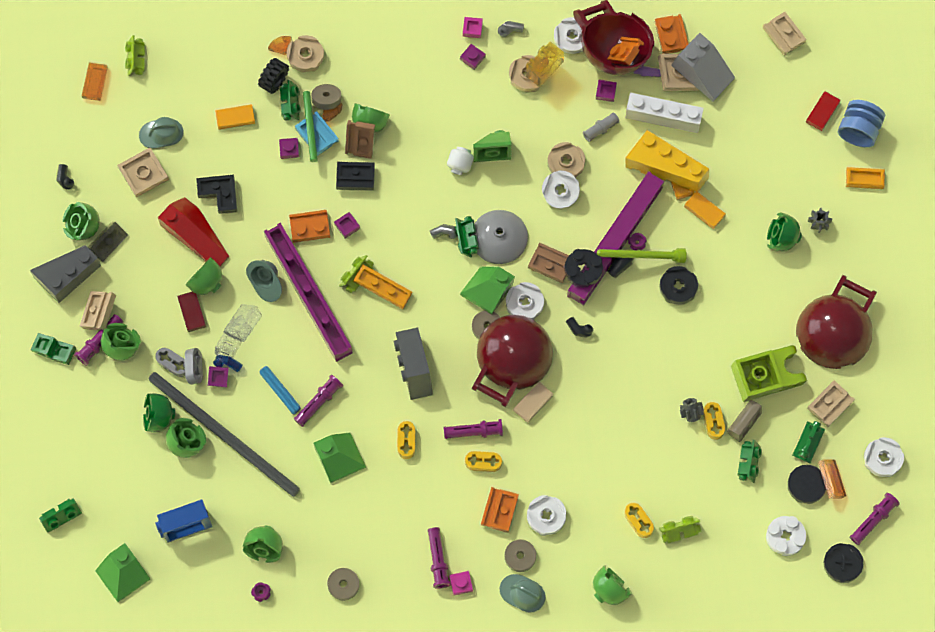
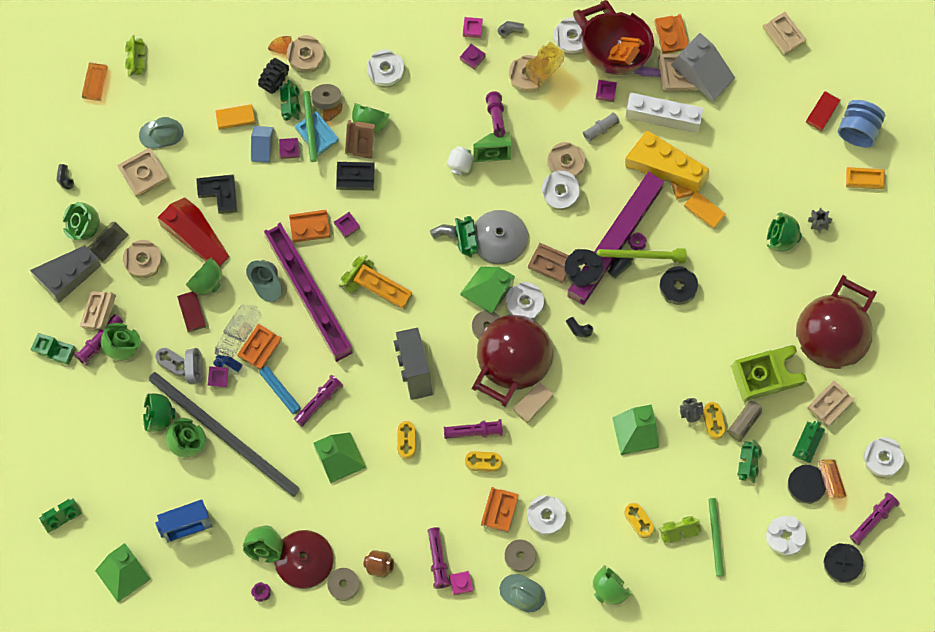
none -> tan plate [123,240,162,278]
none -> orange plate [237,324,282,370]
none -> medium blue slope [251,126,273,163]
none -> dark red dish [274,530,334,589]
none -> dark orange head [363,550,394,577]
none -> white plate [367,50,404,86]
none -> magenta pin [486,91,506,137]
none -> bright green slope [612,404,659,455]
none -> bright green bar [708,498,724,577]

